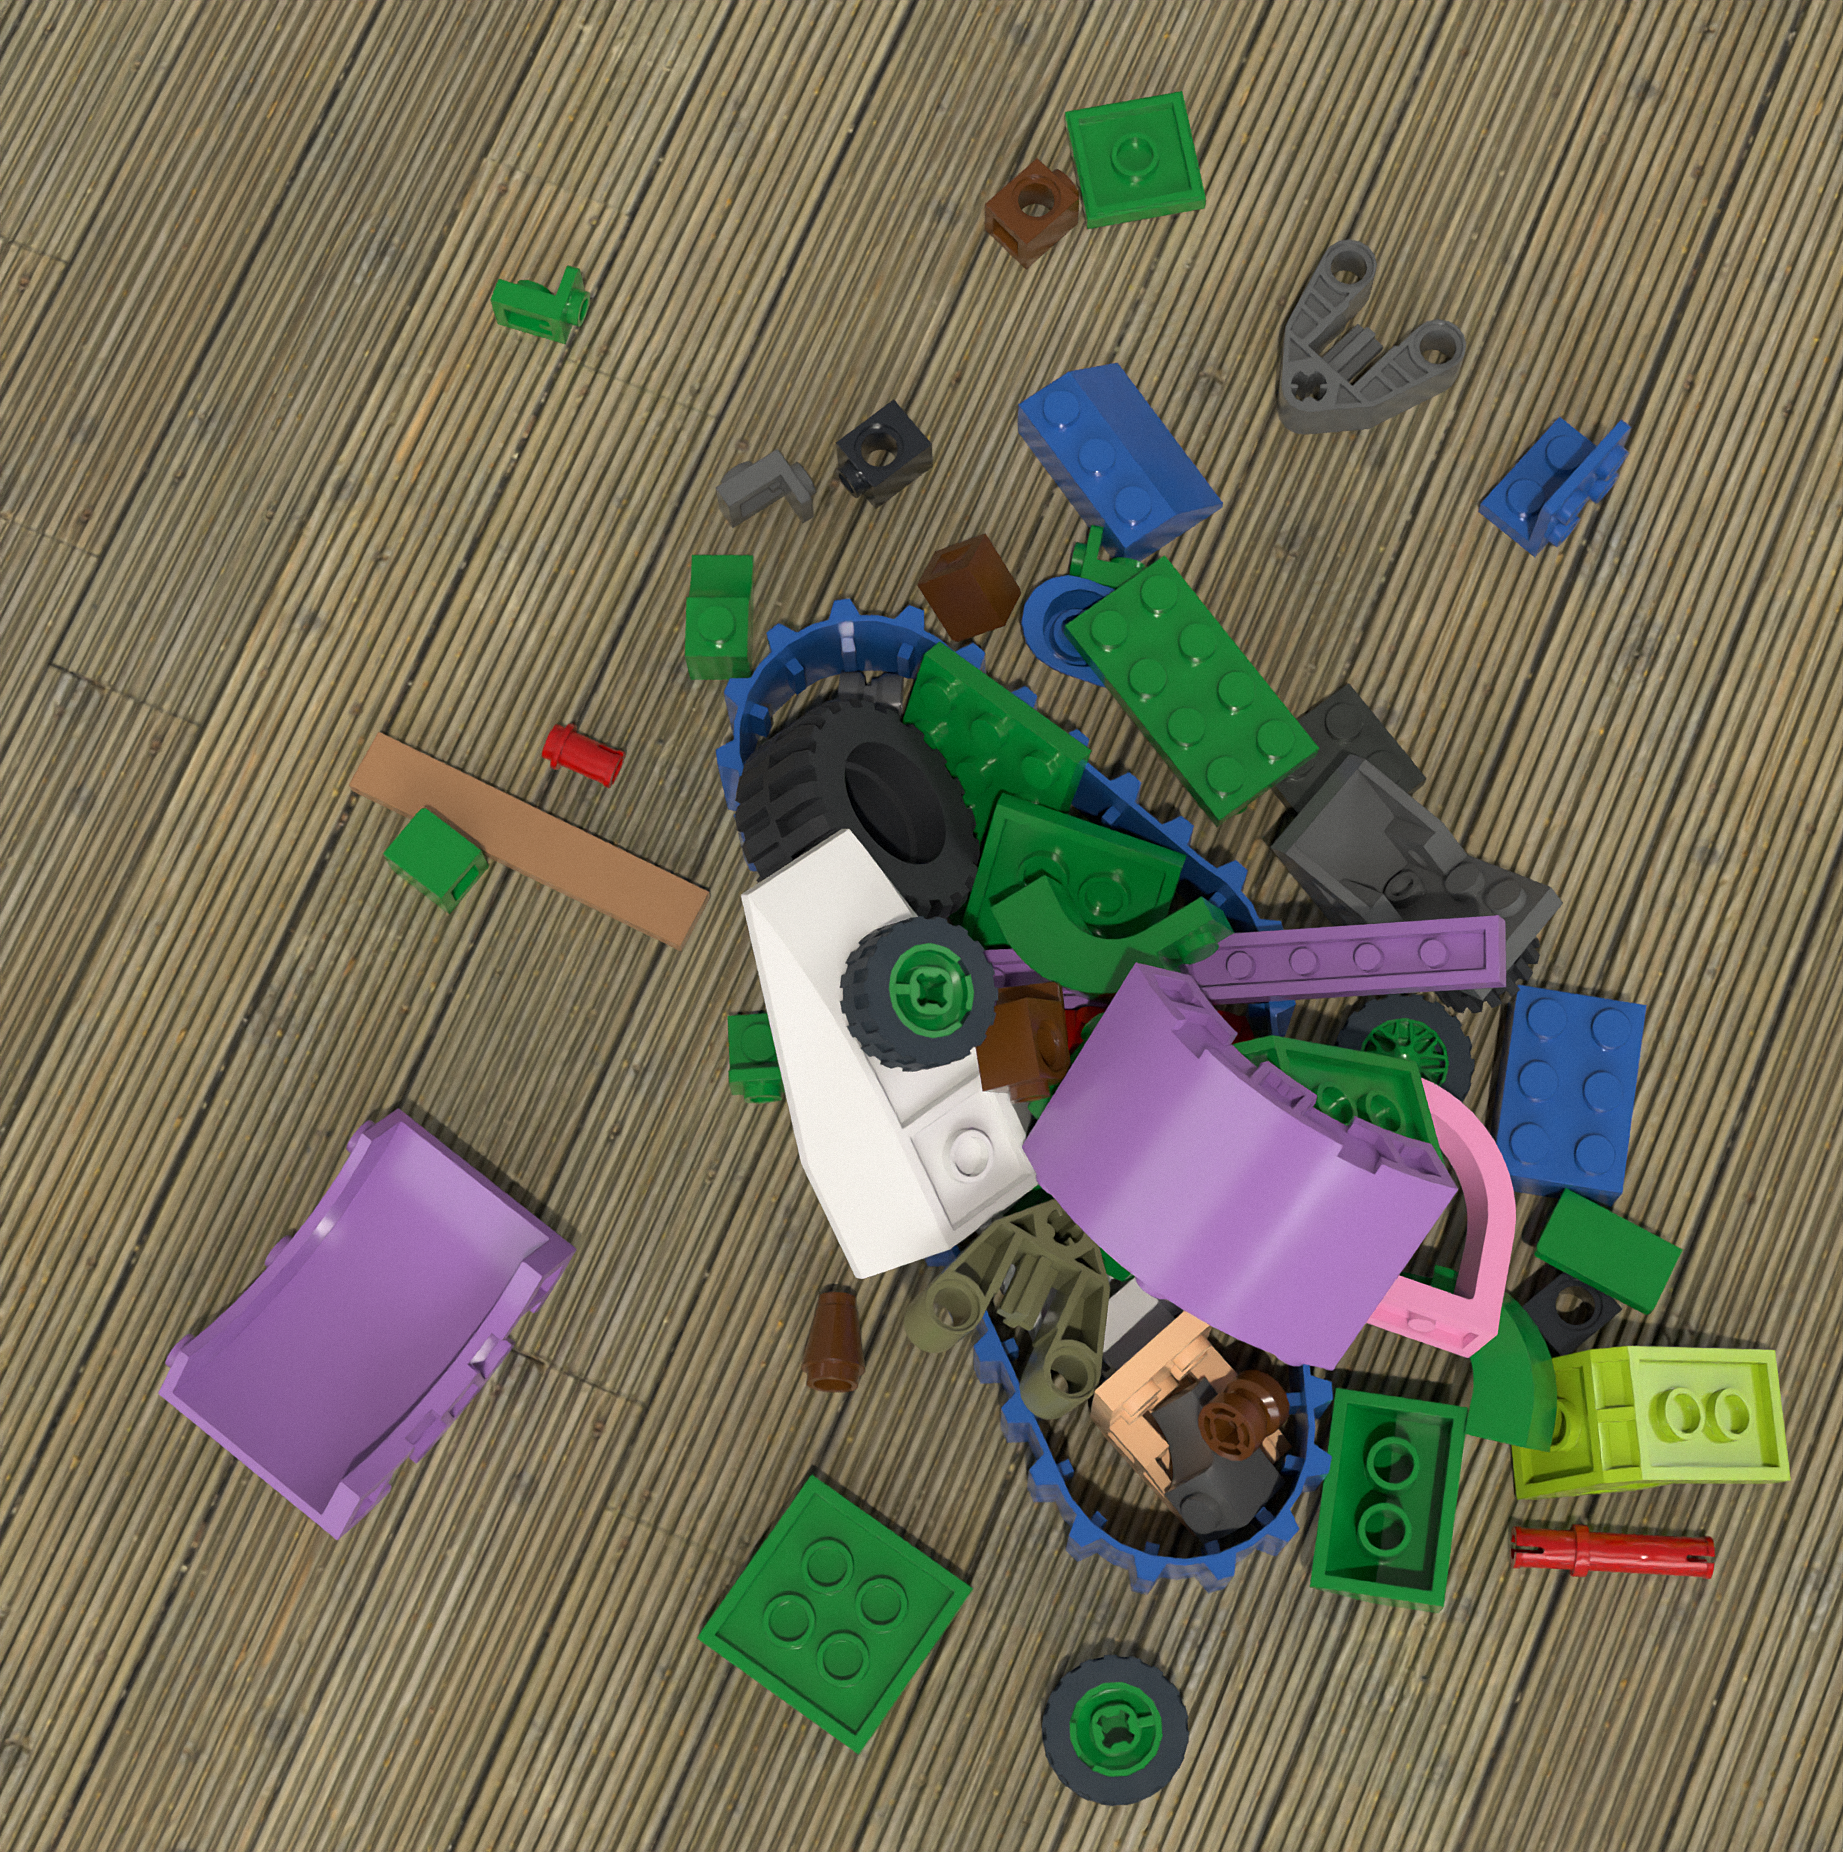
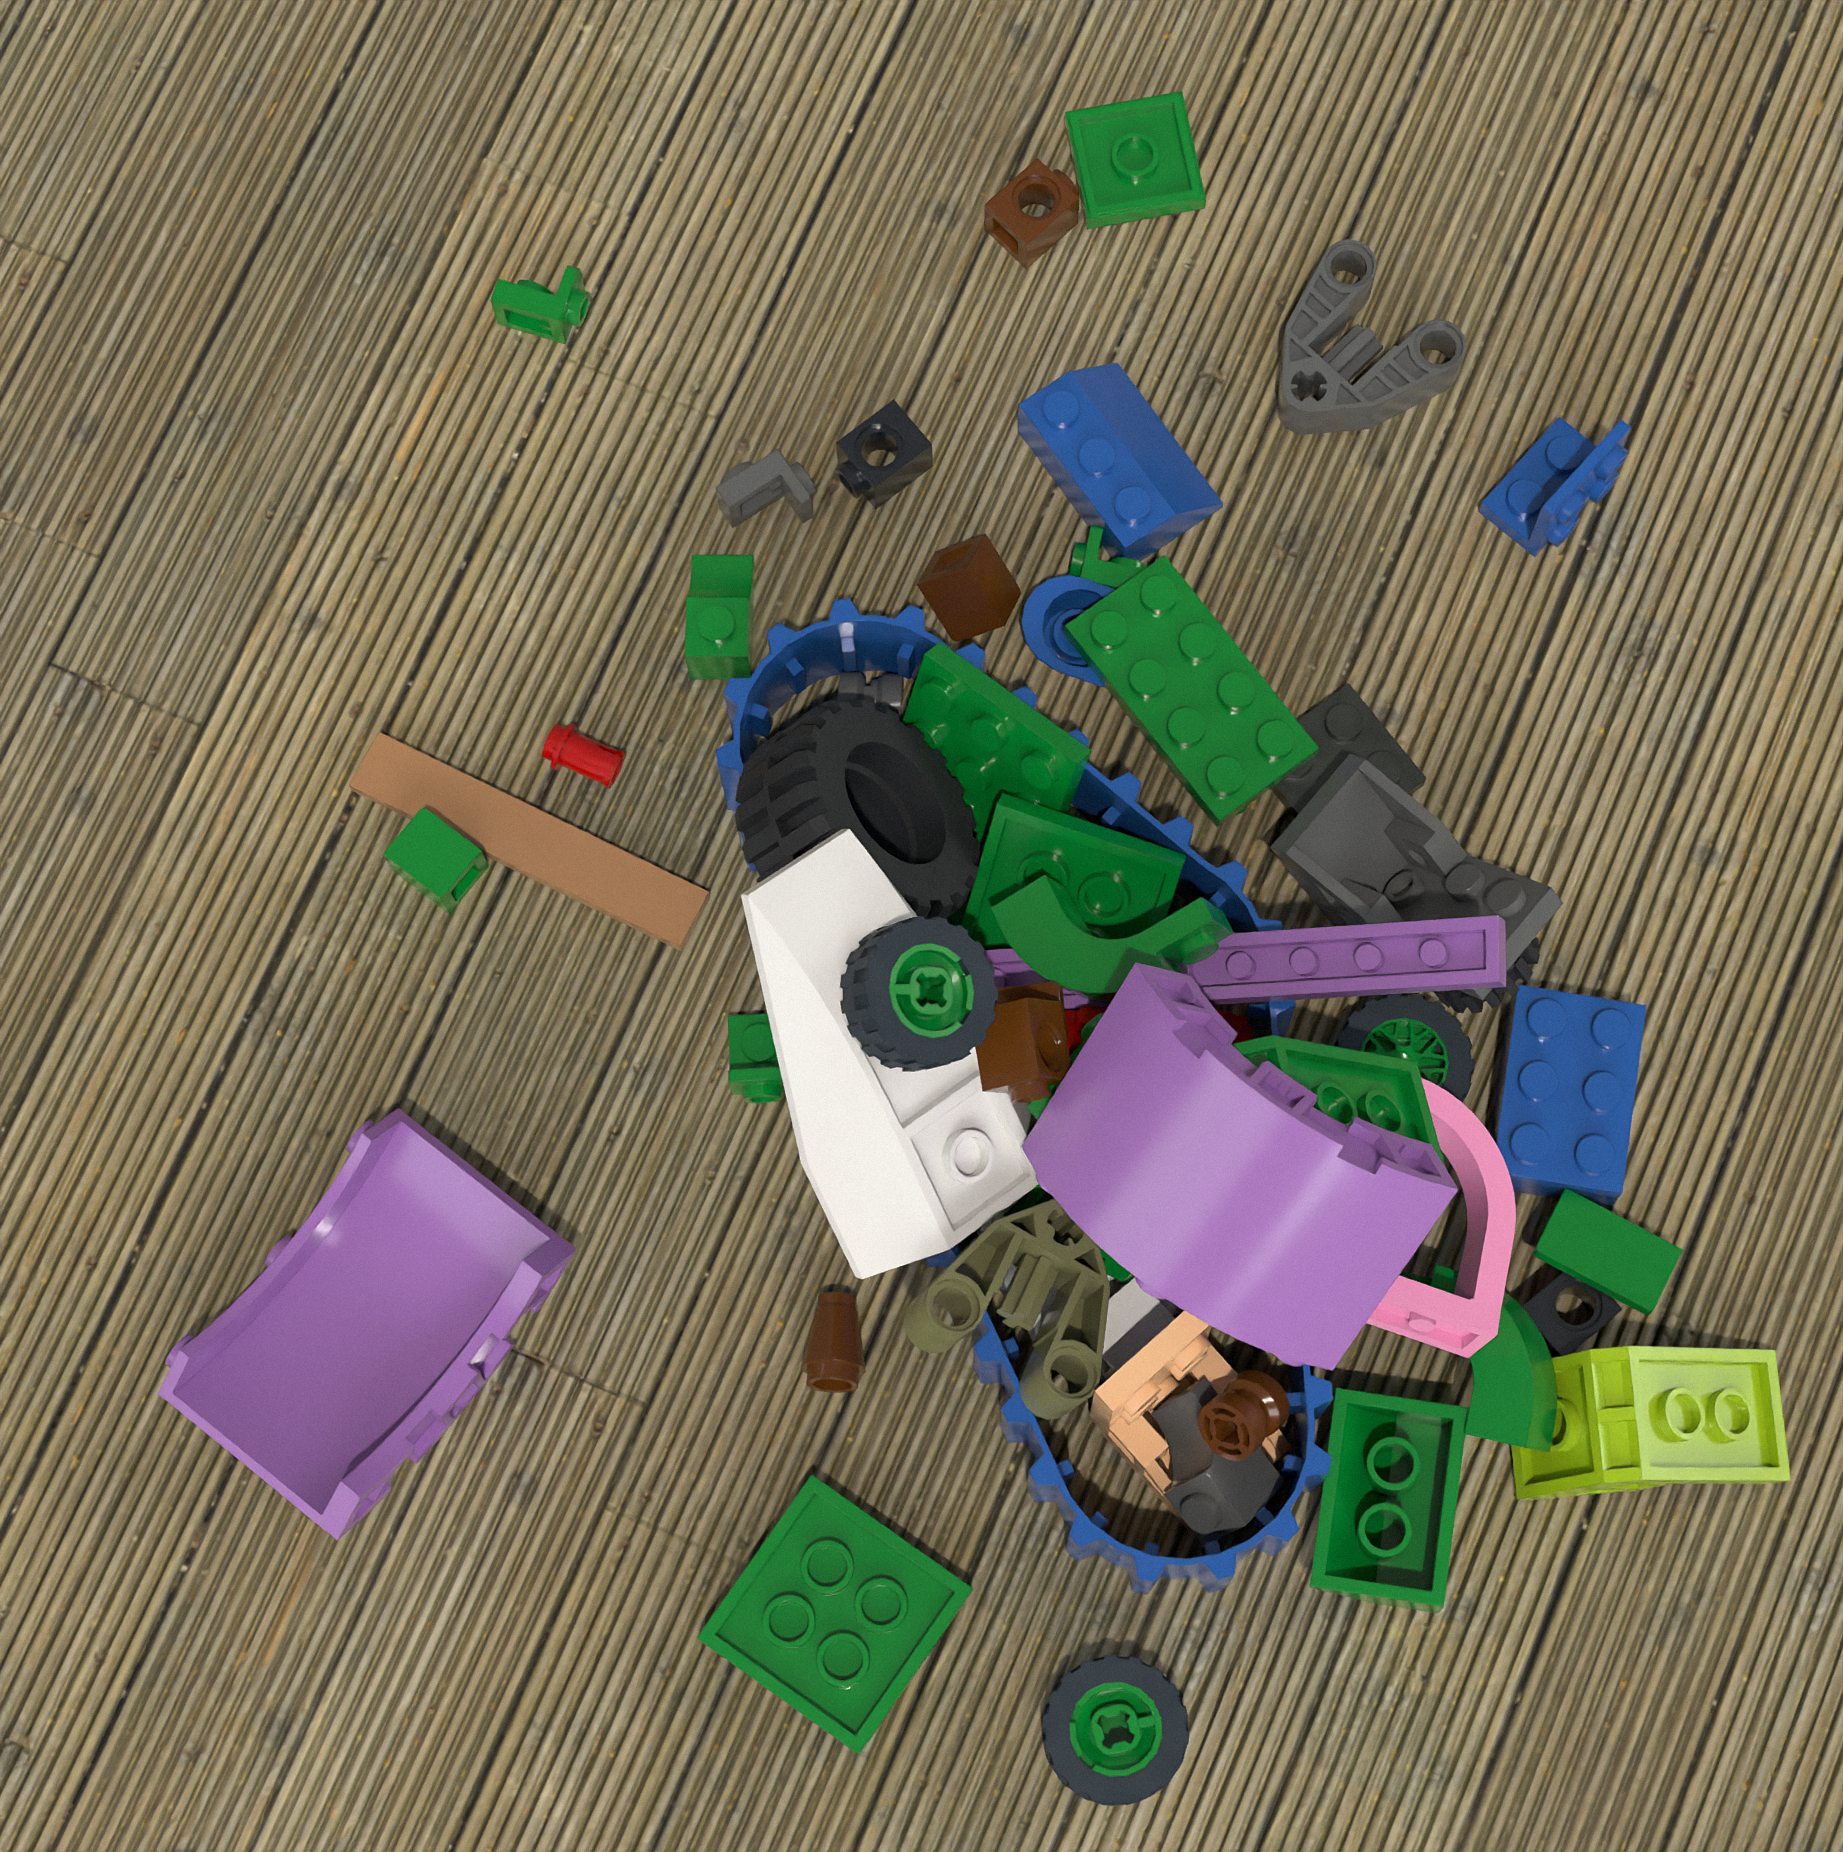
red pin [1509,1524,1715,1579] -> none

